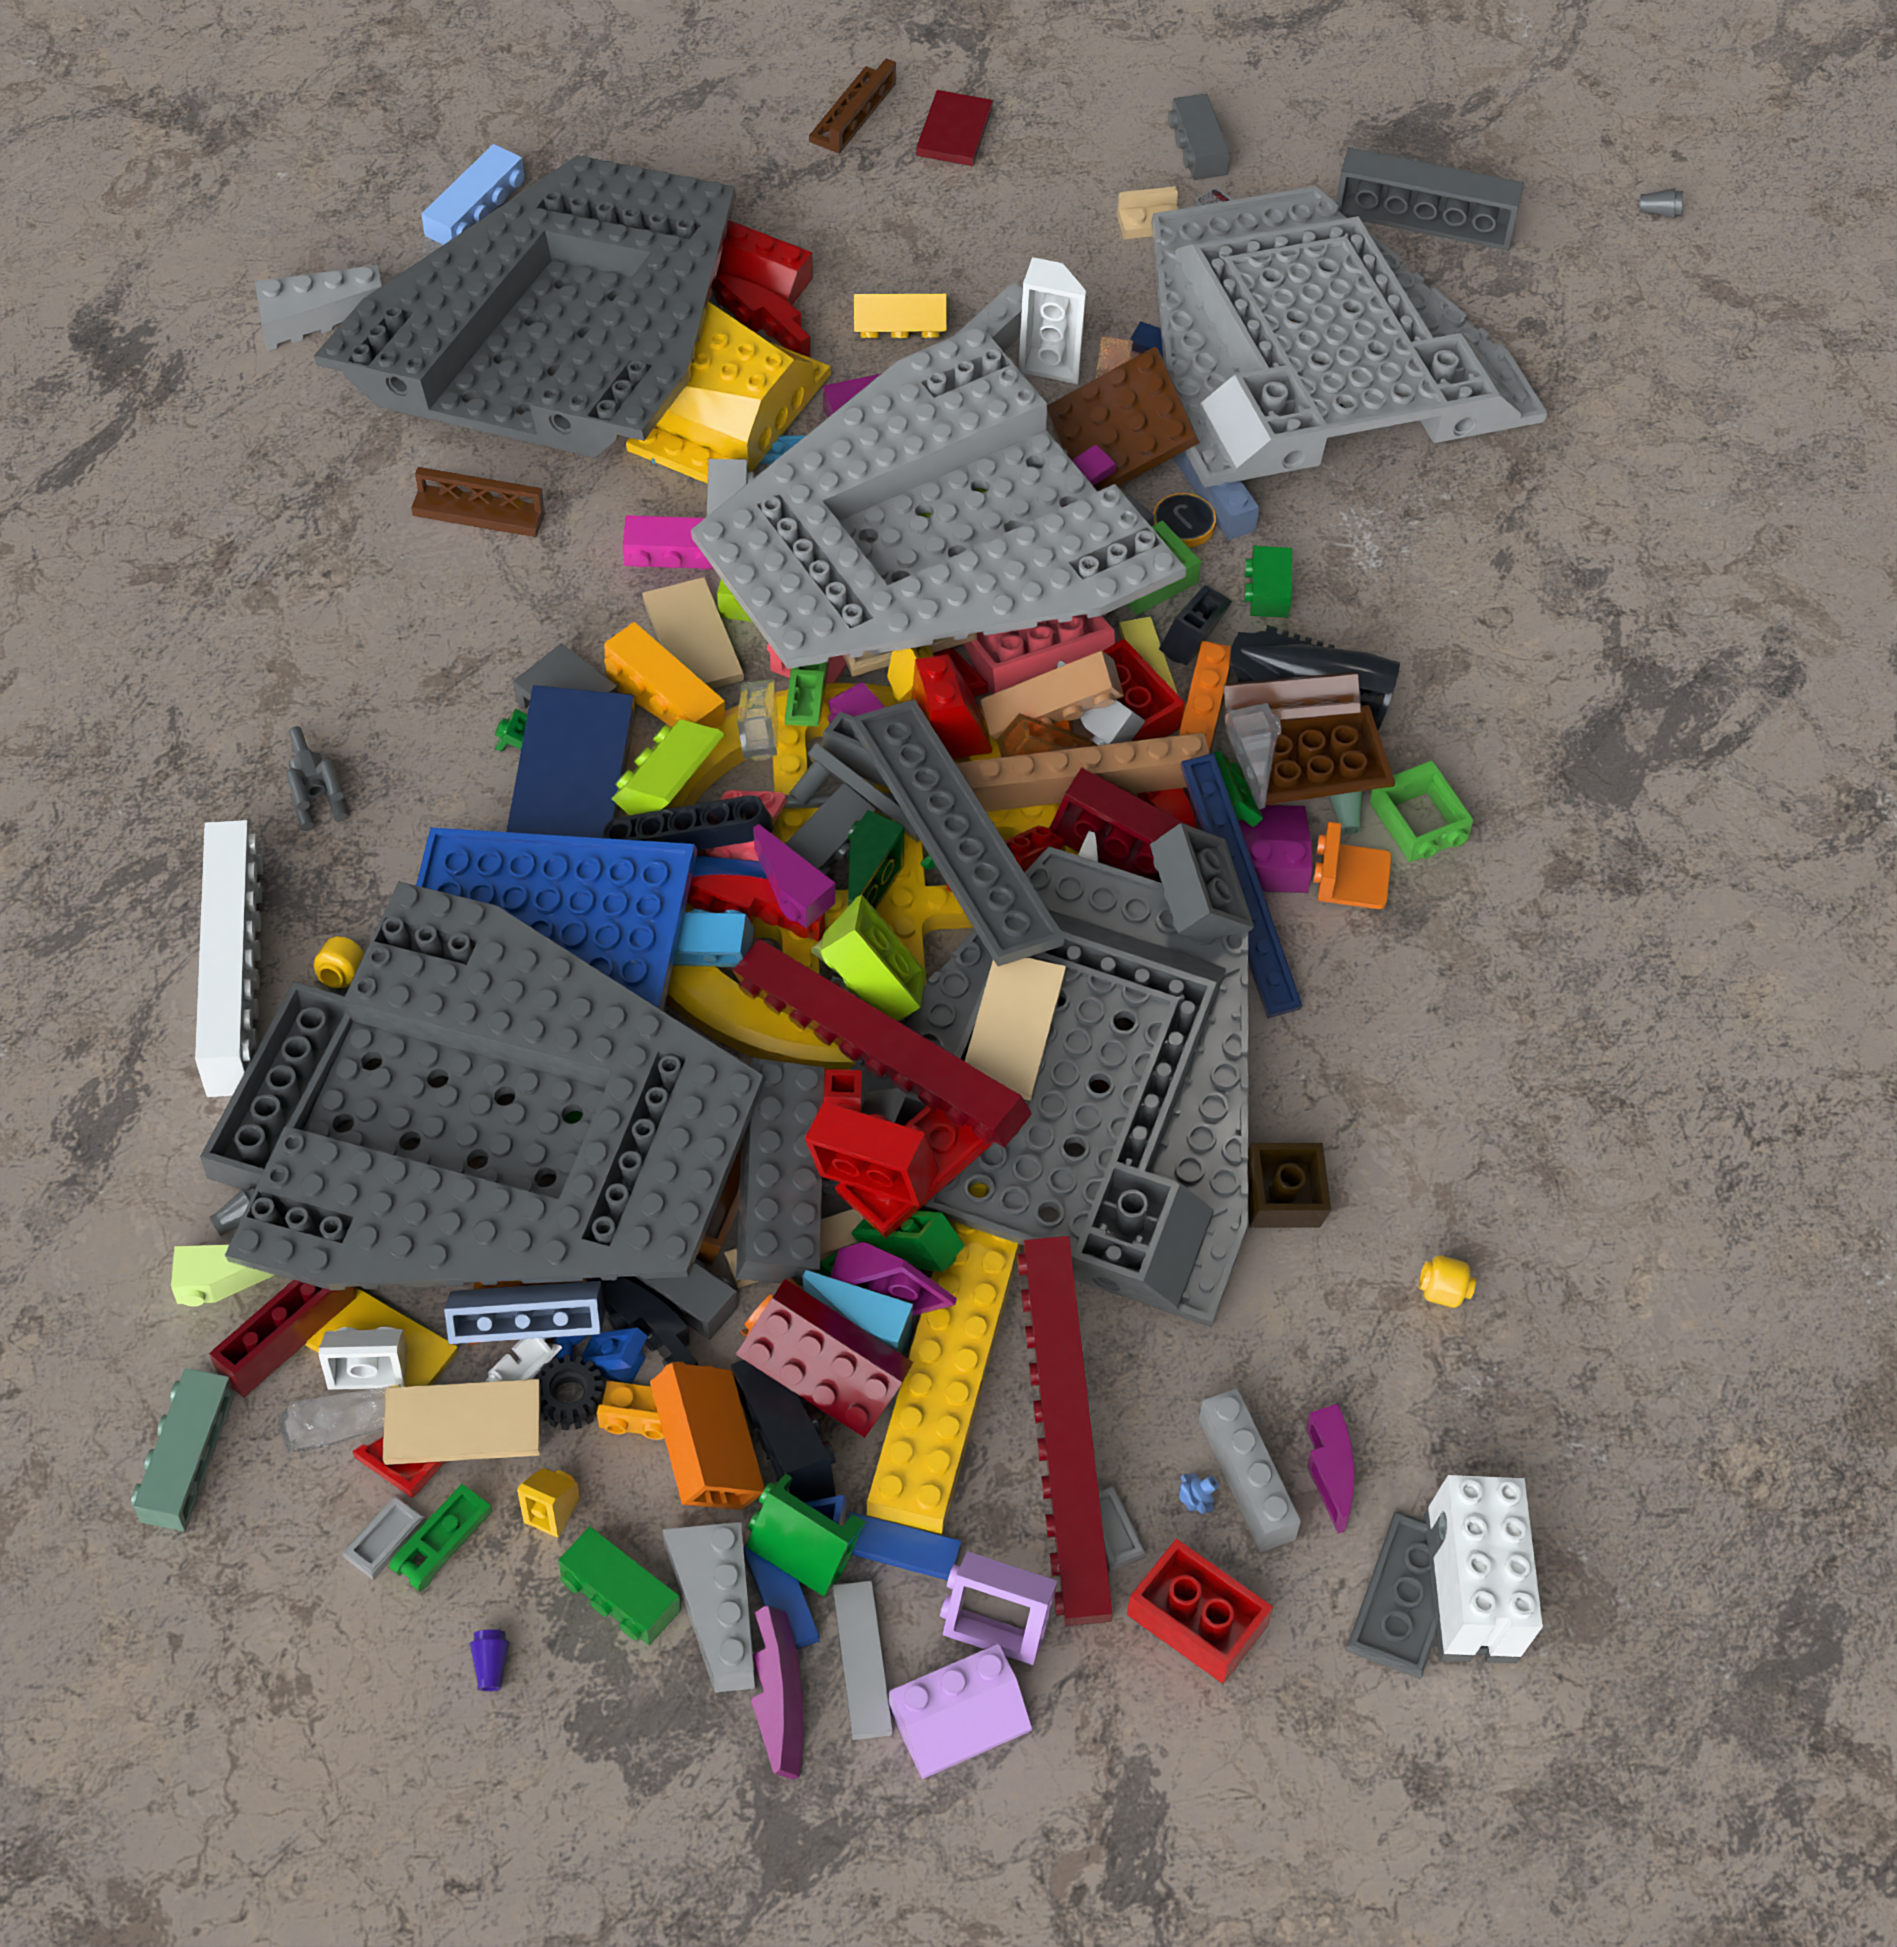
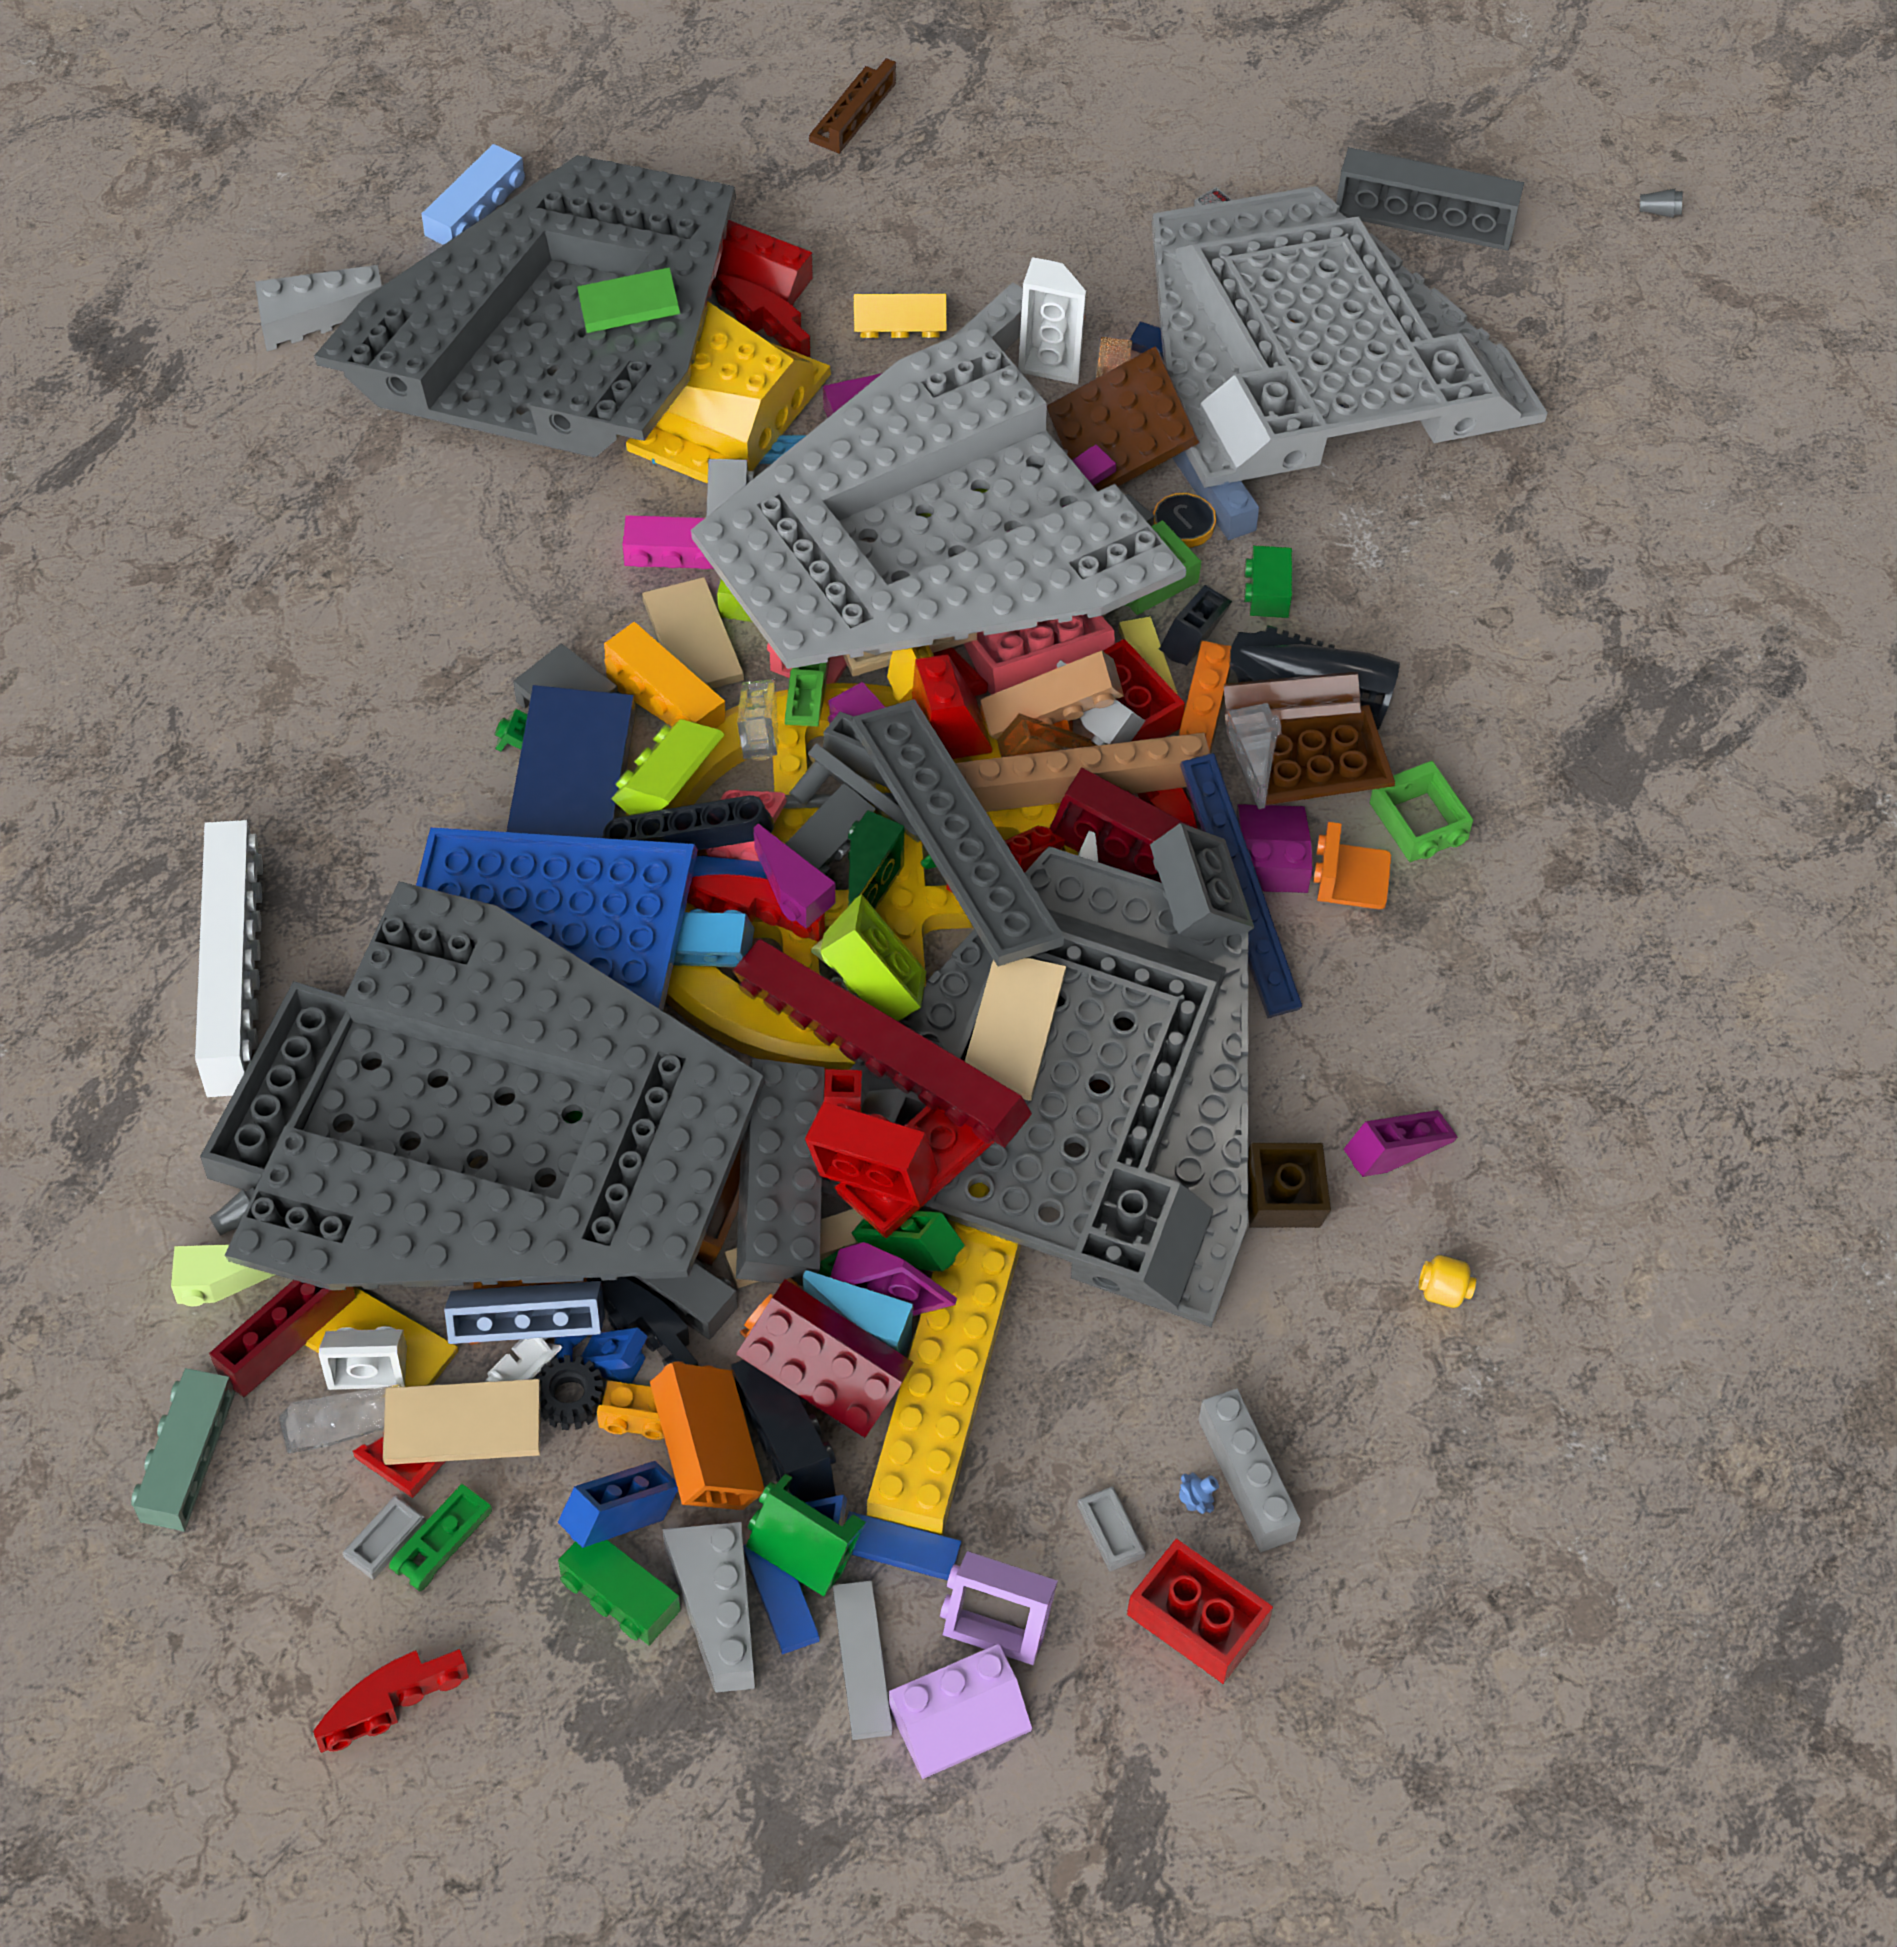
dark grey plant [286,726,348,831] -> none
yellow head [313,936,364,988] -> none
reddish brown fence [411,467,545,537] -> none
dark purple cone [469,1630,510,1692] -> none
yellow slope [517,1468,580,1538] -> none
magenta slope [751,1605,804,1780] -> none
dark red tile [916,90,993,166] -> none
dark red brick [1017,1236,1113,1627] -> none
tan bracket [1117,186,1178,239] -> none
dark grey brick [1168,93,1230,180] -> none
green plate [1213,751,1263,827] -> none
magenta slope [1305,1404,1354,1533] -> none
sand green cone [1329,791,1363,835] -> none
dark grey tile [1346,1511,1437,1679] -> none
white piece [1424,1475,1543,1664] -> none
none -> red slope [313,1649,469,1753]
none -> blue brick [558,1461,678,1548]
none -> bright green tile [577,267,680,333]
none -> magenta slope [1343,1110,1458,1177]

